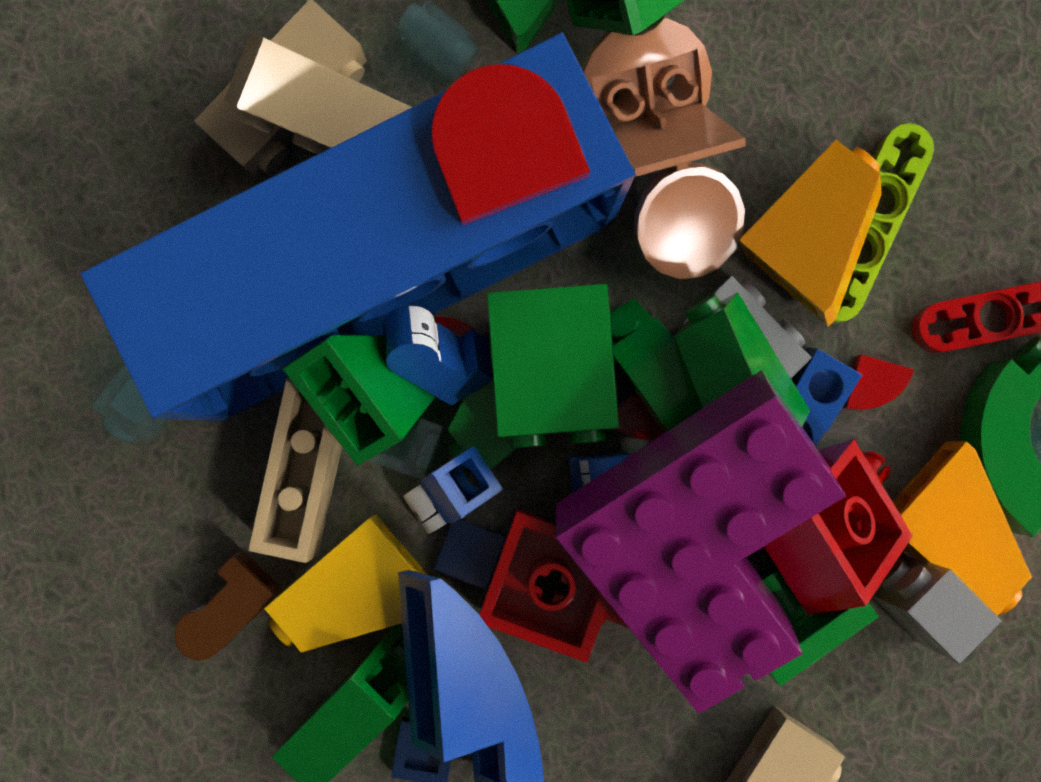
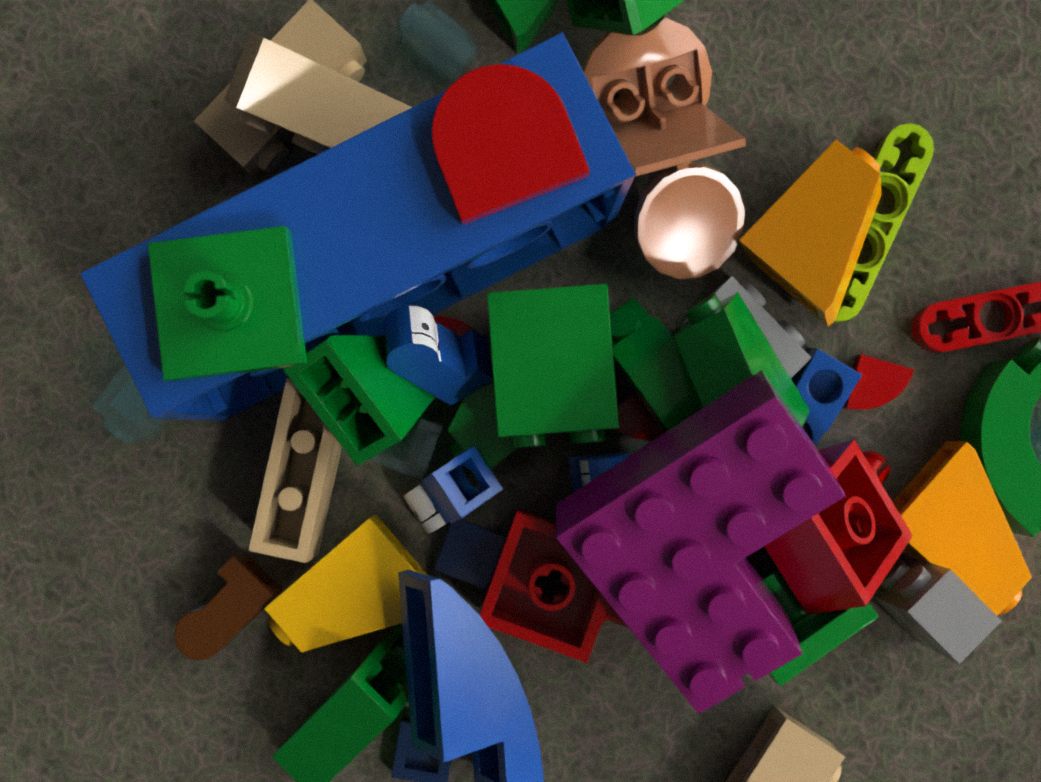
none -> green tile [148,226,307,382]

